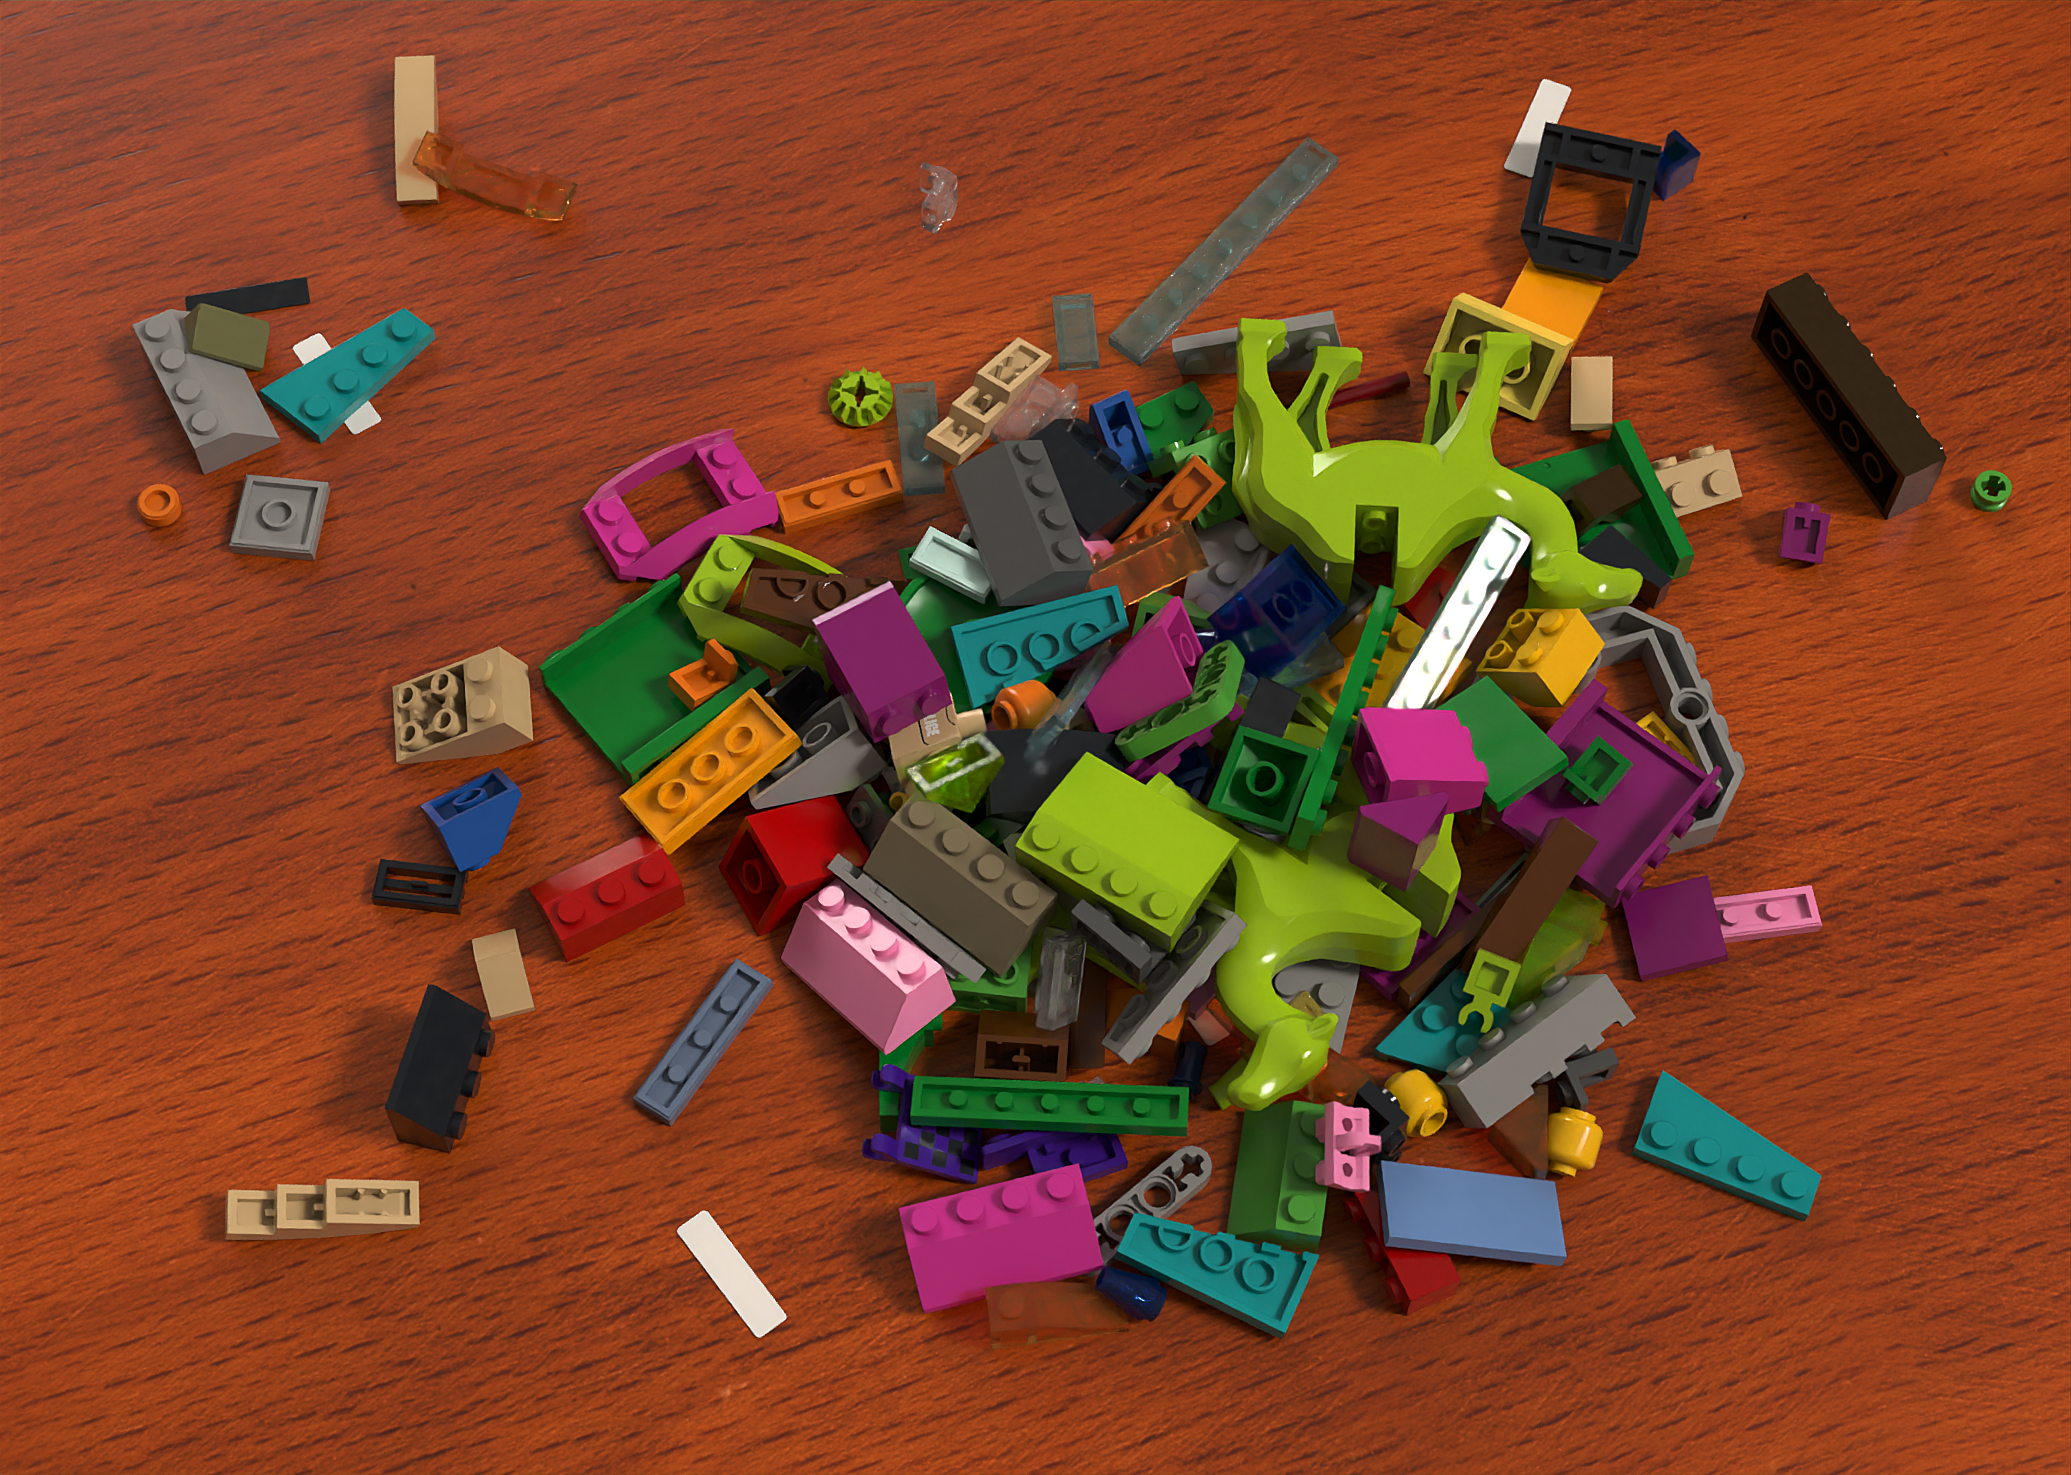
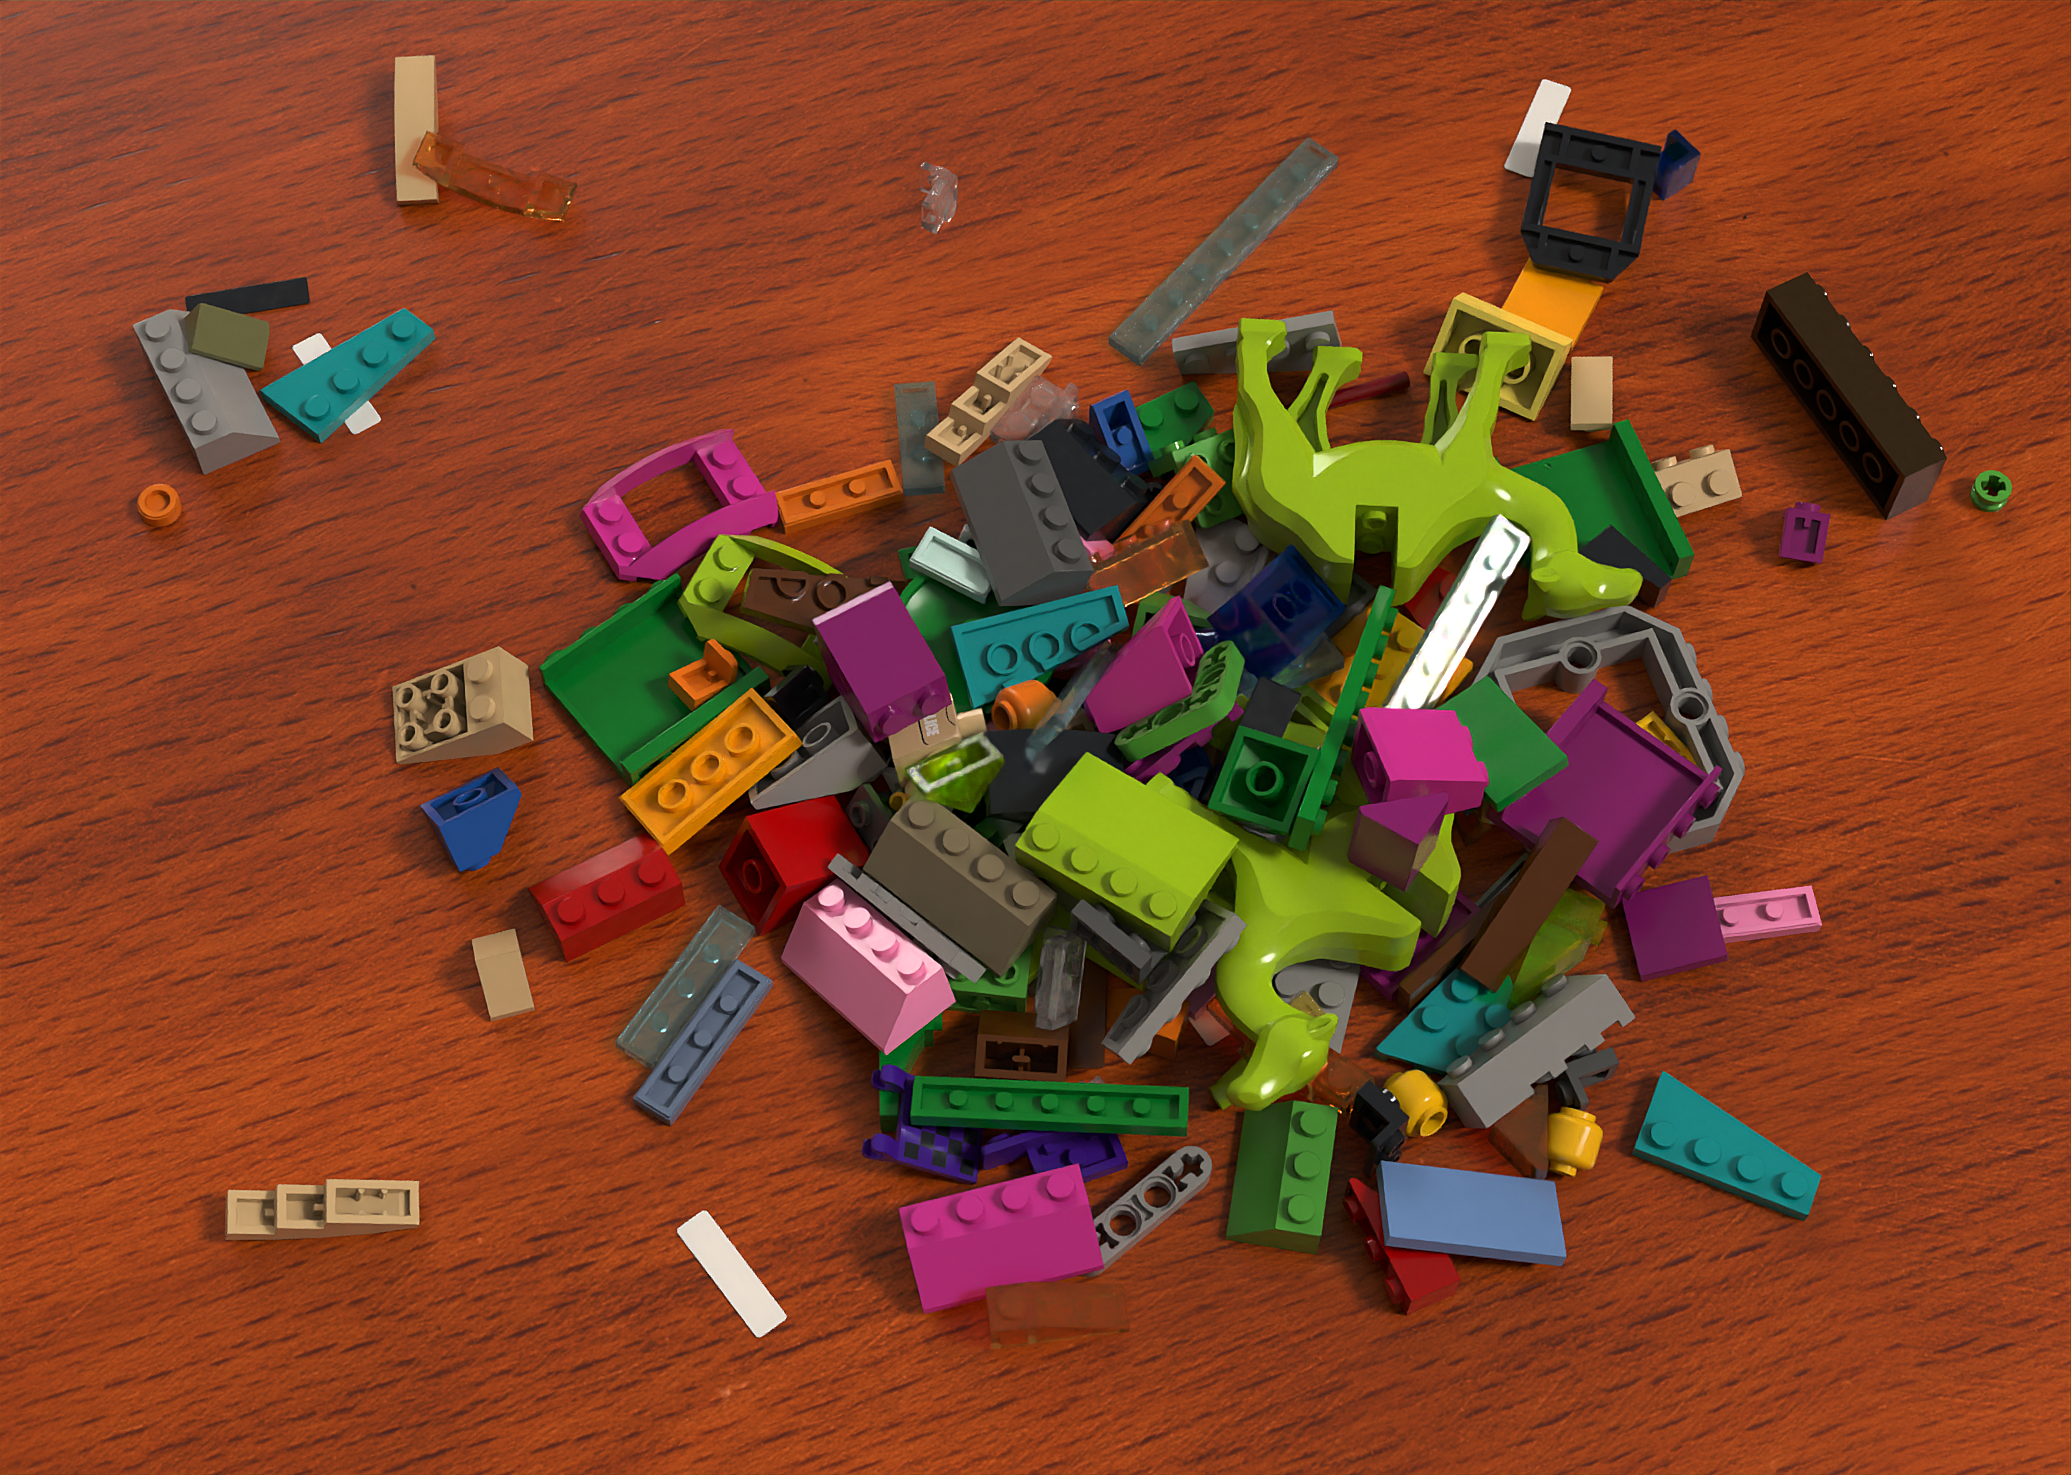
light grey tile [229,474,331,561] -> none
black tile [371,859,469,915] -> none
black slope [385,984,495,1153] -> none
lime gear [828,366,893,427] -> none
clear light blue tile [1052,293,1100,371] -> none
clear blue cone [1094,1265,1167,1322] -> none
teal wing [1113,1212,1319,1339] -> none
dark blue pin [1167,1041,1208,1102] -> none
bright pink hips [1315,1101,1381,1193] -> none
lime plate [1458,948,1522,1034] -> none
yellow slope [1475,608,1605,708] -> none
dark brown slope [1559,464,1645,541] -> none
green bracket [1561,736,1634,805] -> none
none -> clear light blue tile [615,905,756,1070]

